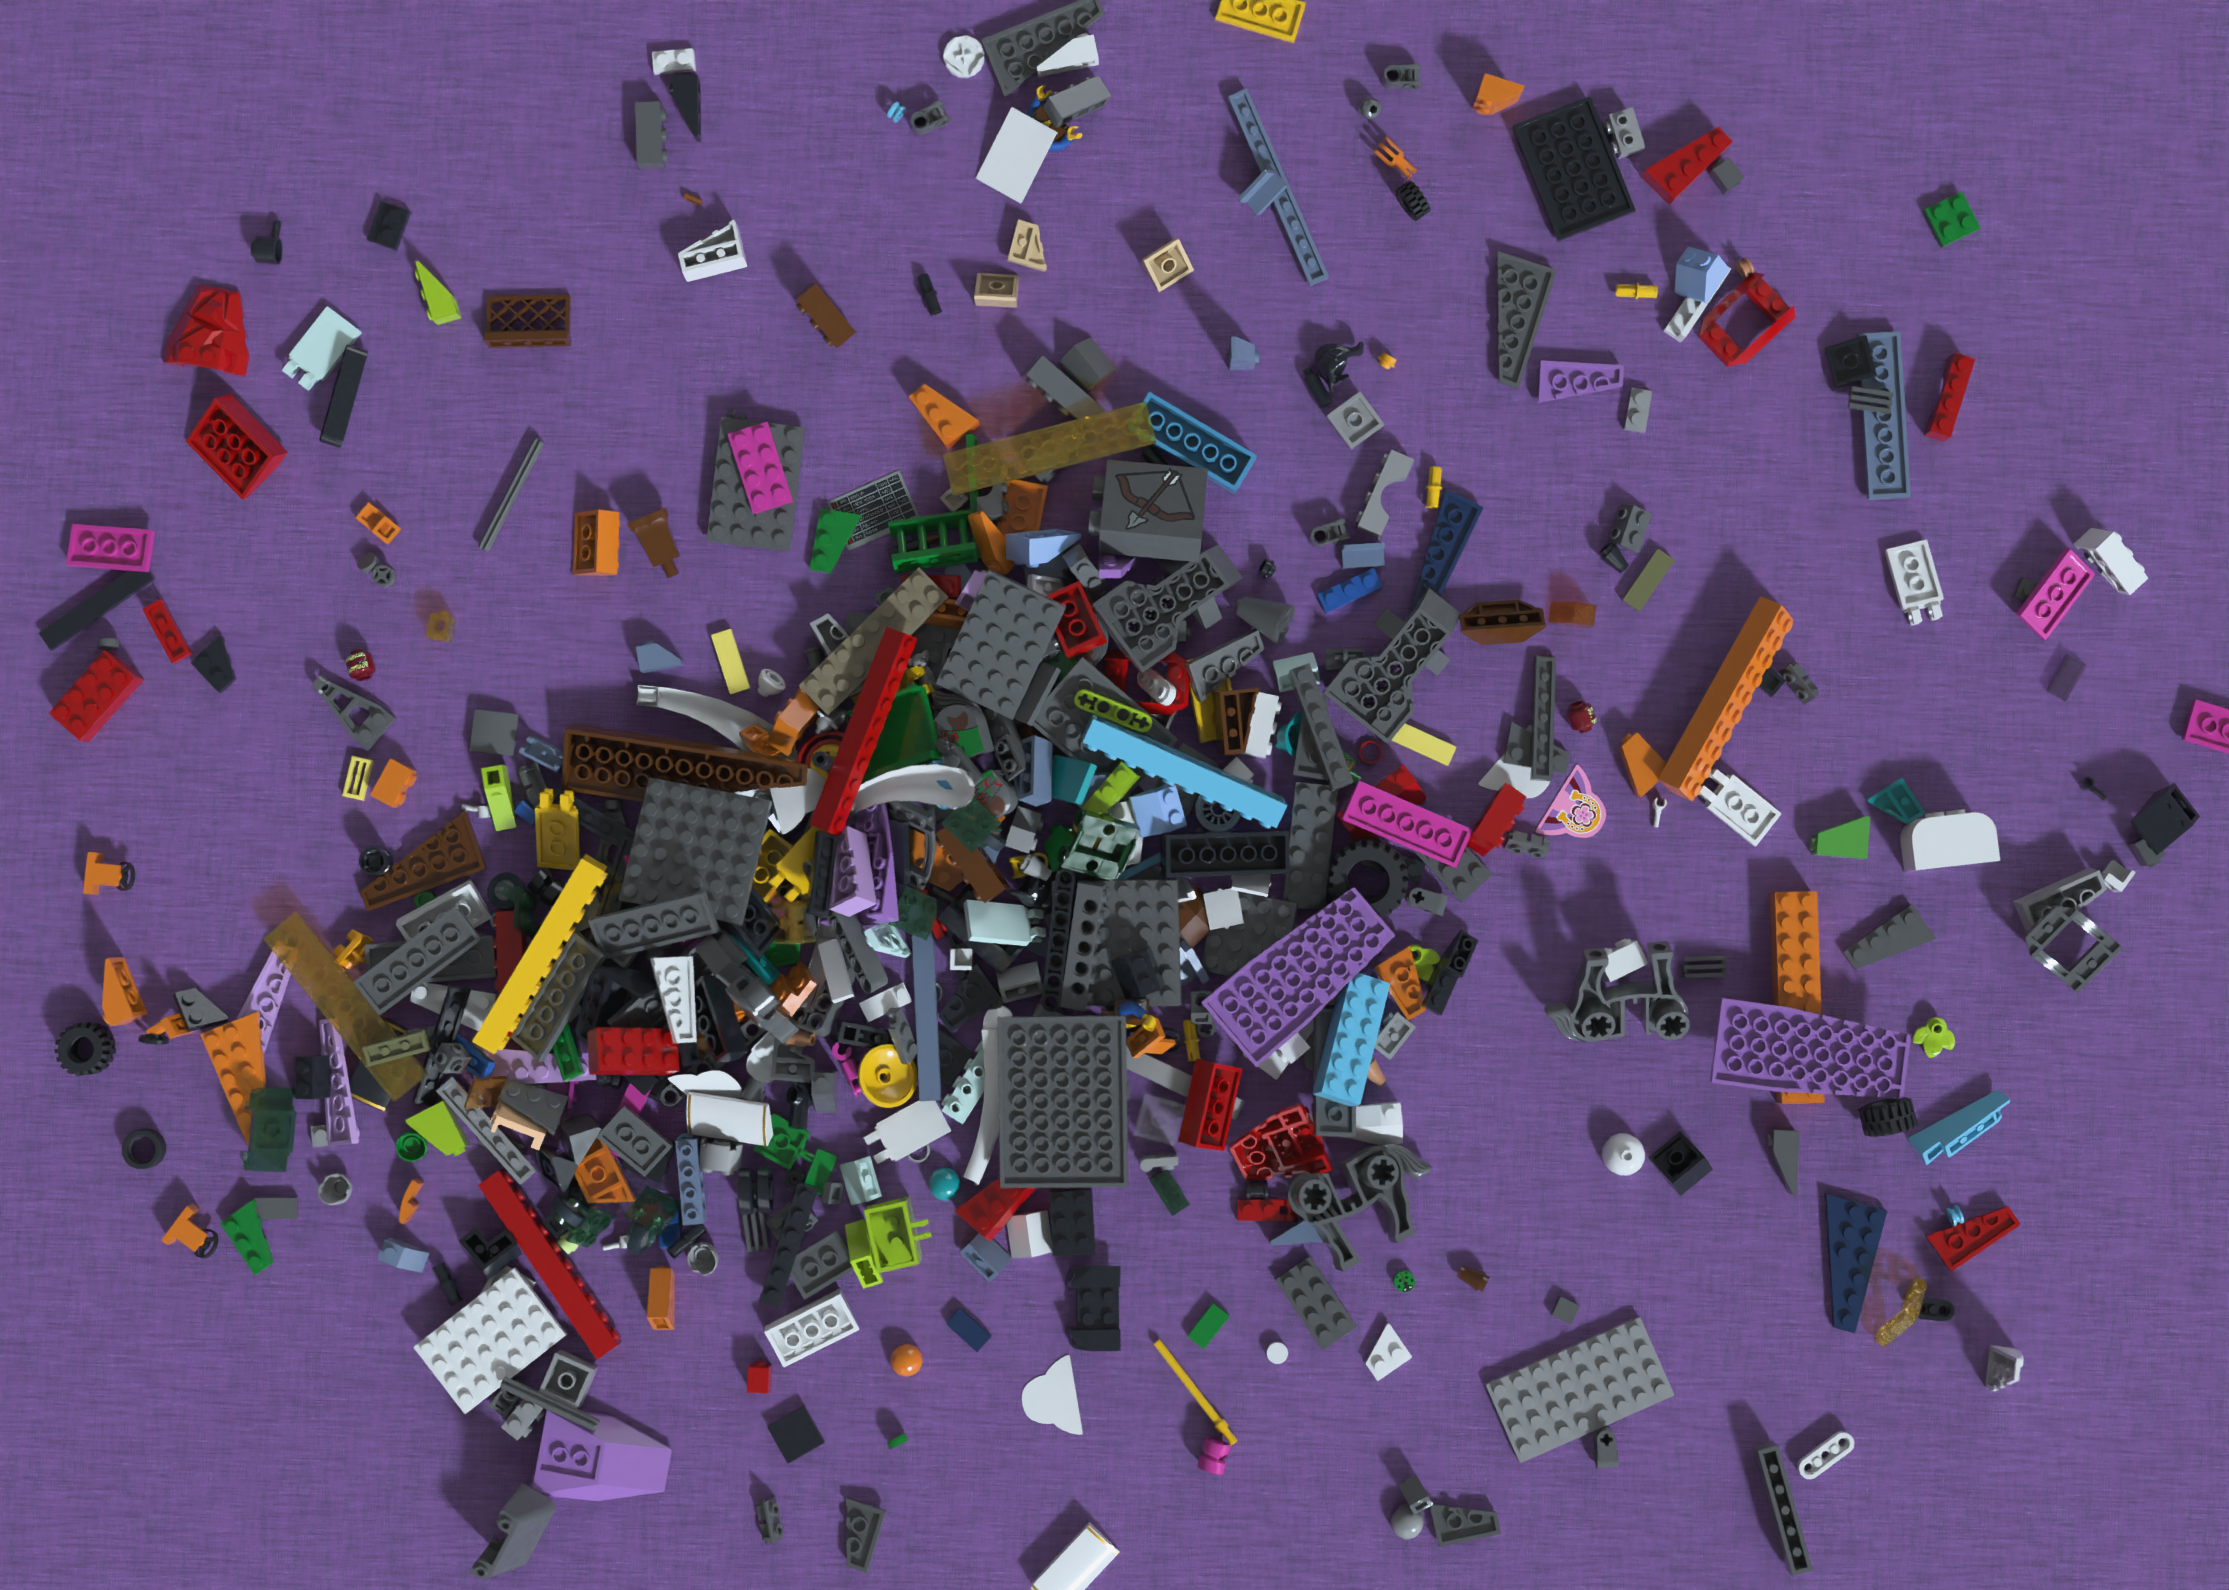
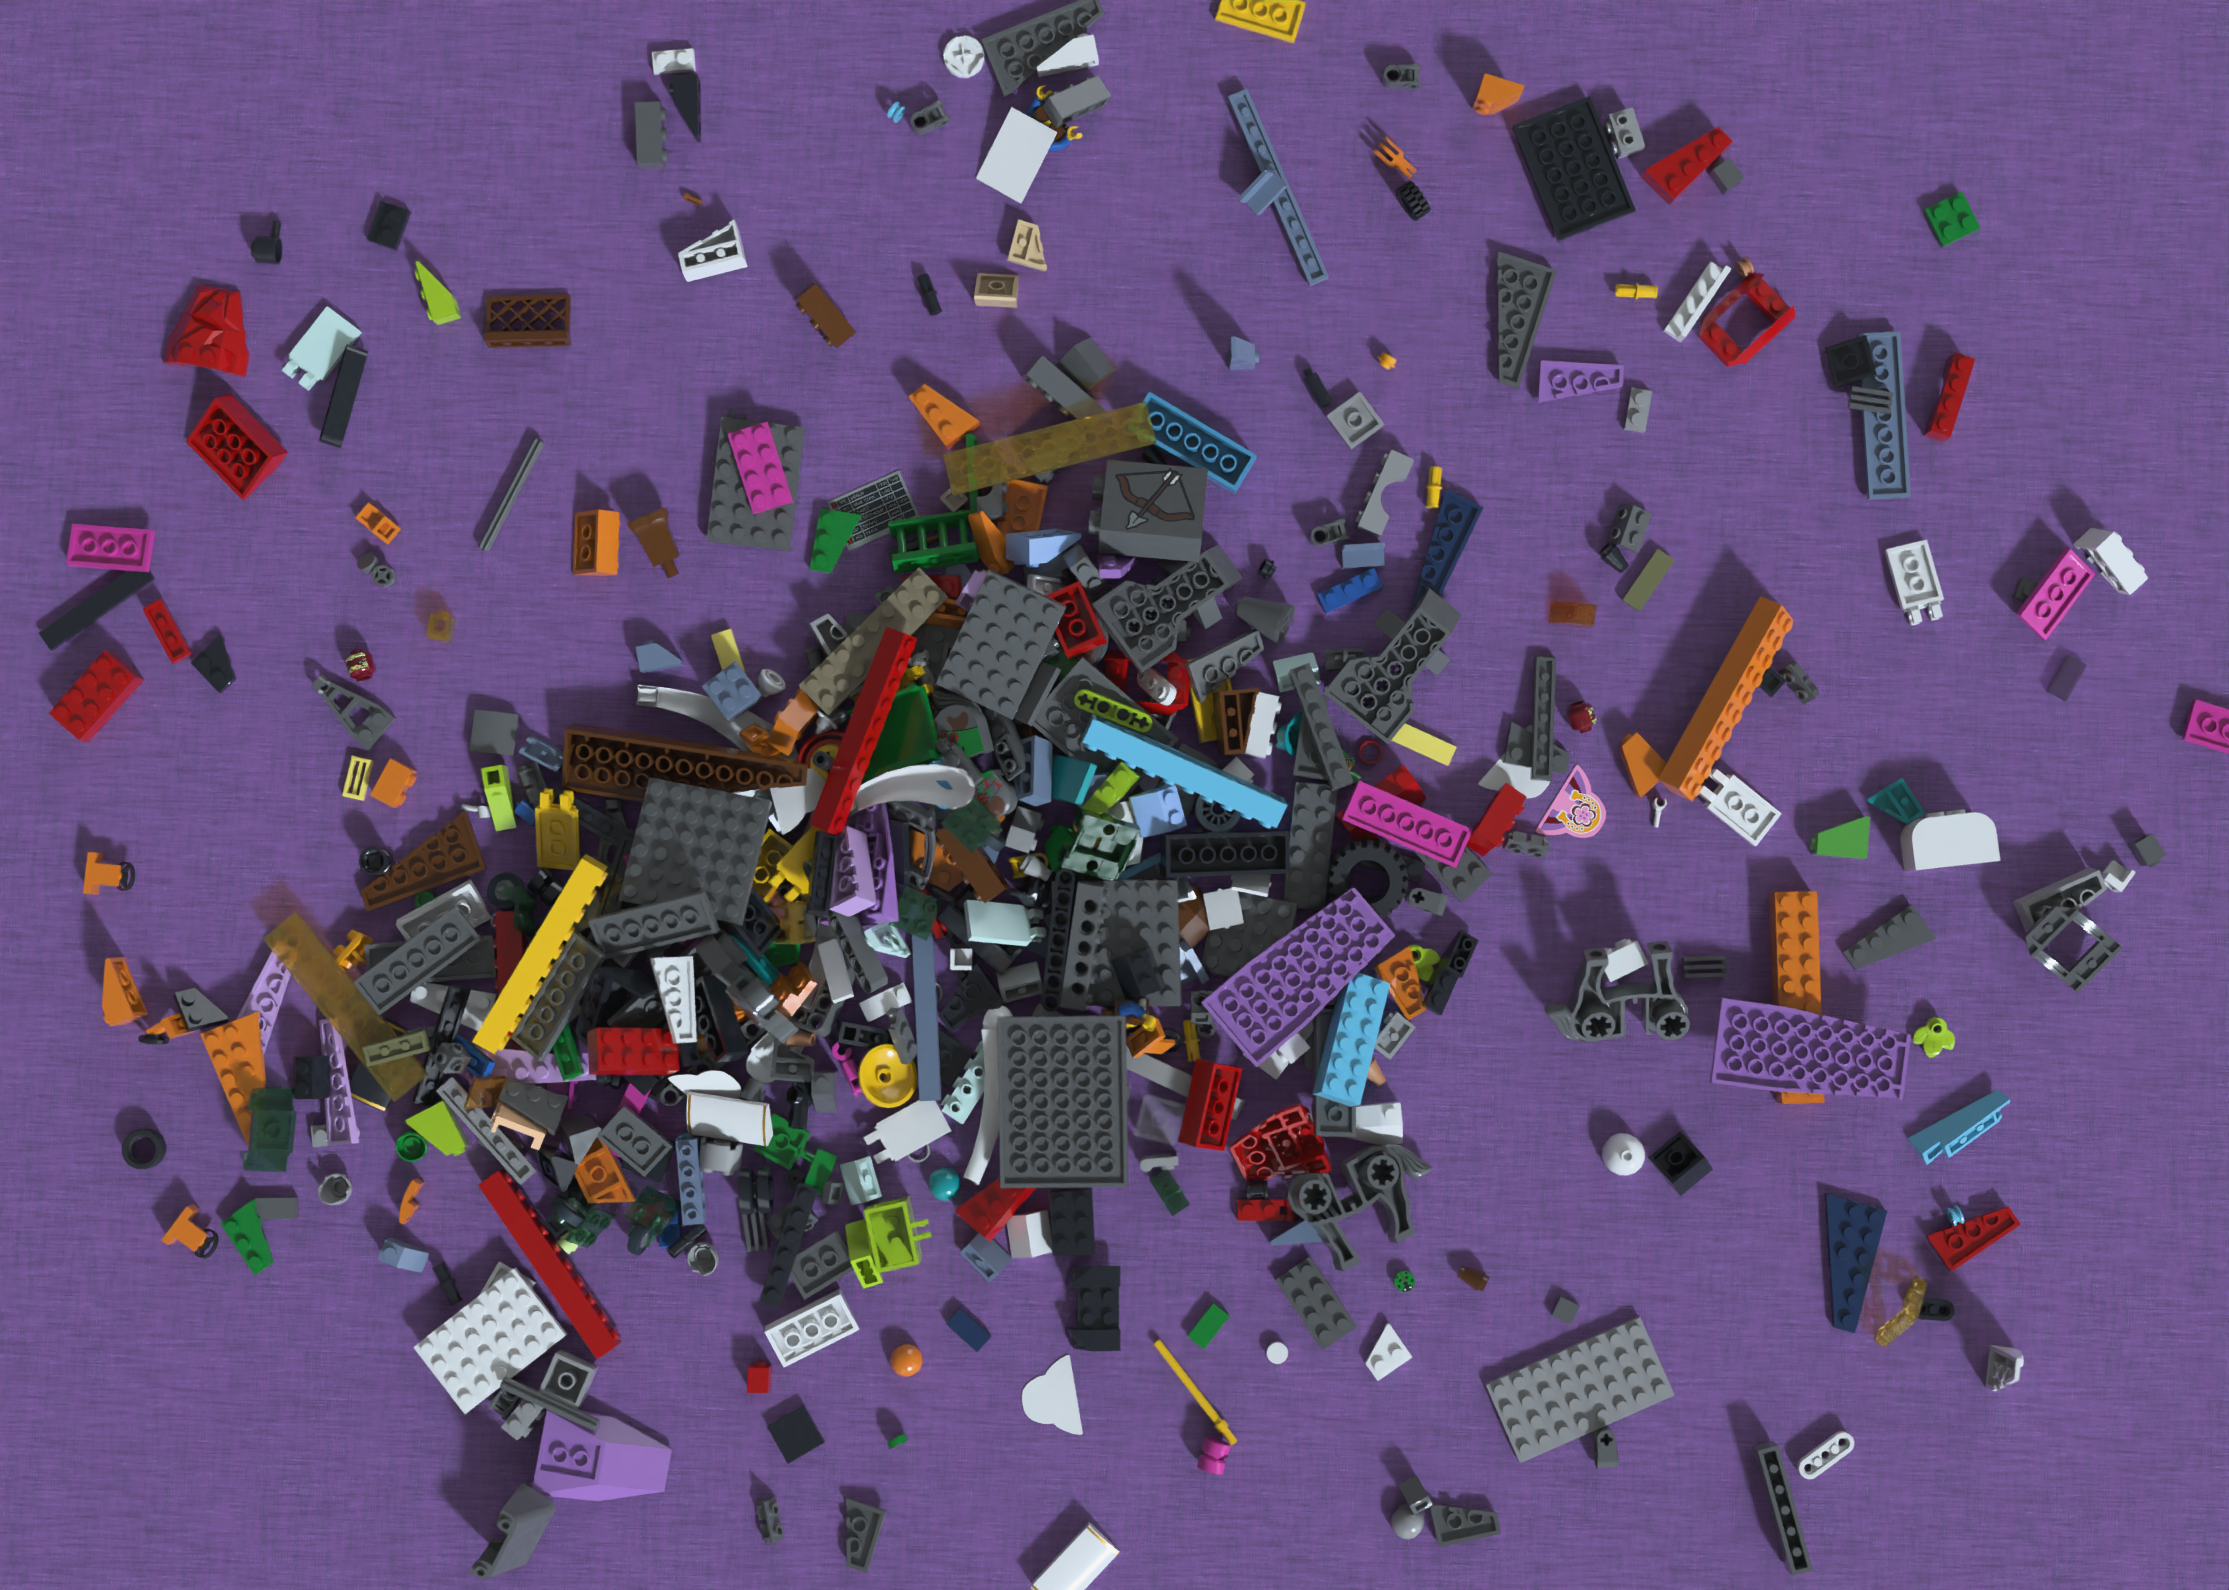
black tyre [55,1022,116,1076] -> none
dark grey tile [97,638,119,650] -> none
black brick [459,1228,522,1280] -> none
white hand [603,1235,630,1251] -> none
orange slope [647,1265,675,1330] -> none
tan slope [1142,237,1194,292] -> none
black piece [1315,341,1364,394] -> none
dark grey piece [1358,97,1382,119] -> none
reddish brown wedge [1459,600,1546,645] -> none
light blue slope [1675,246,1730,304] -> none
dark grey slope [1766,1128,1800,1195] -> none
black tyre [1858,1097,1918,1137] -> none
black hand [2080,776,2106,800] -> none
black slope [2131,783,2200,855] -> none
none -> sand blue brick [702,661,764,723]

